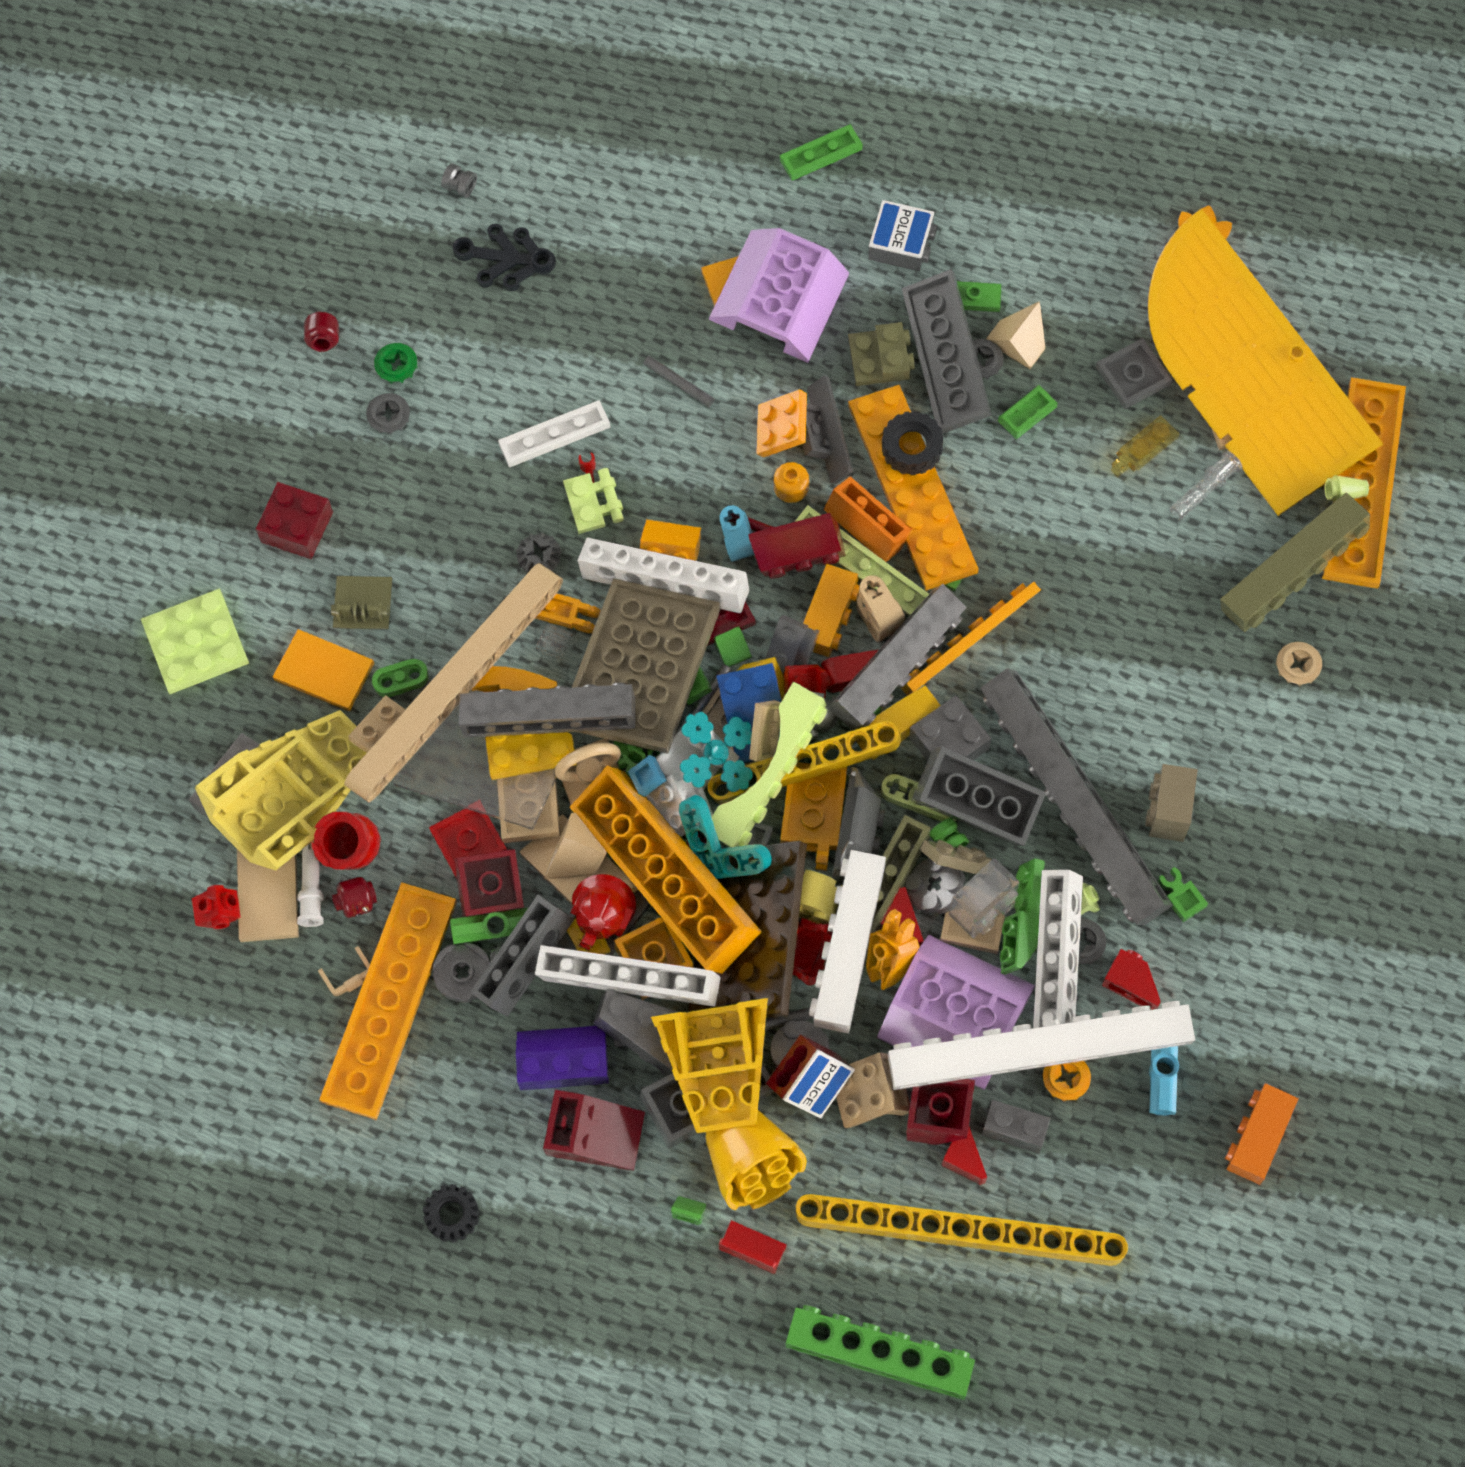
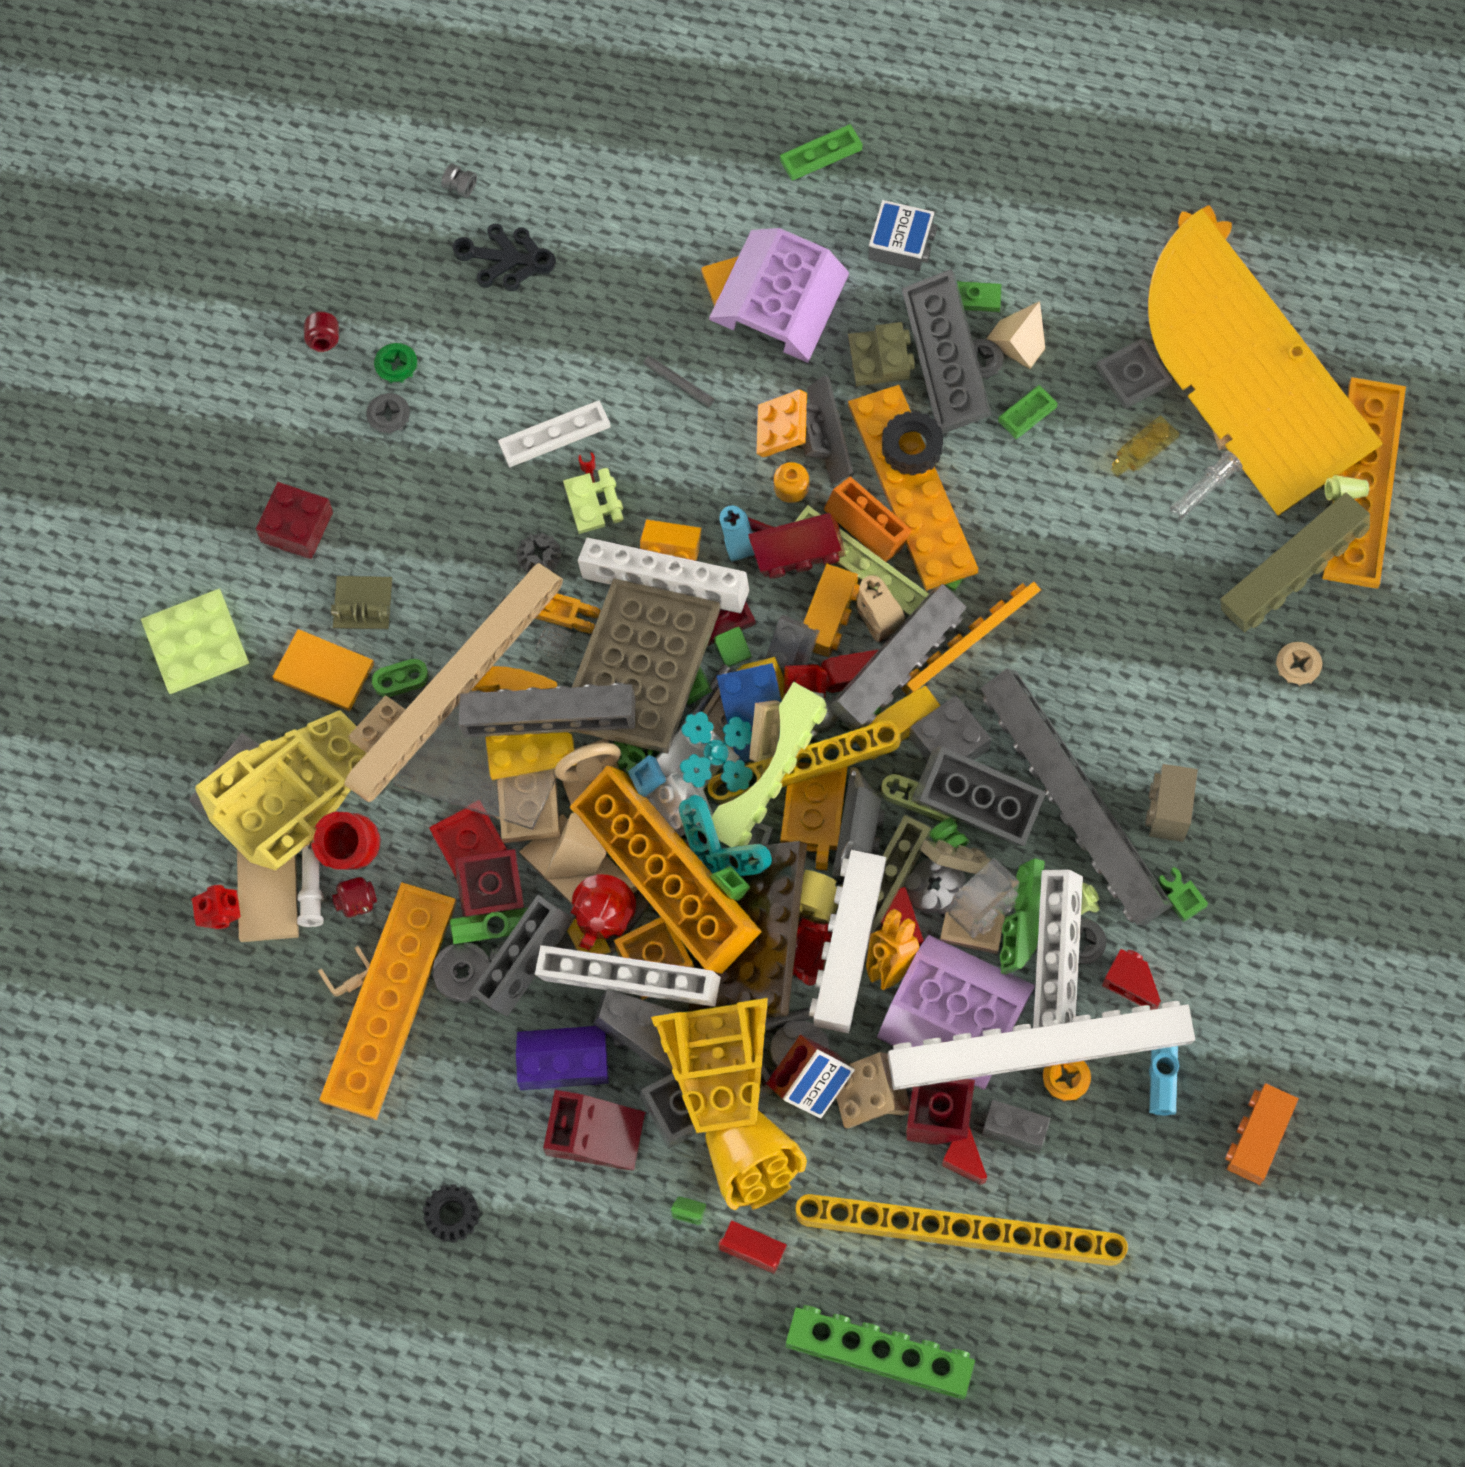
none -> bright green slope [711,866,749,901]

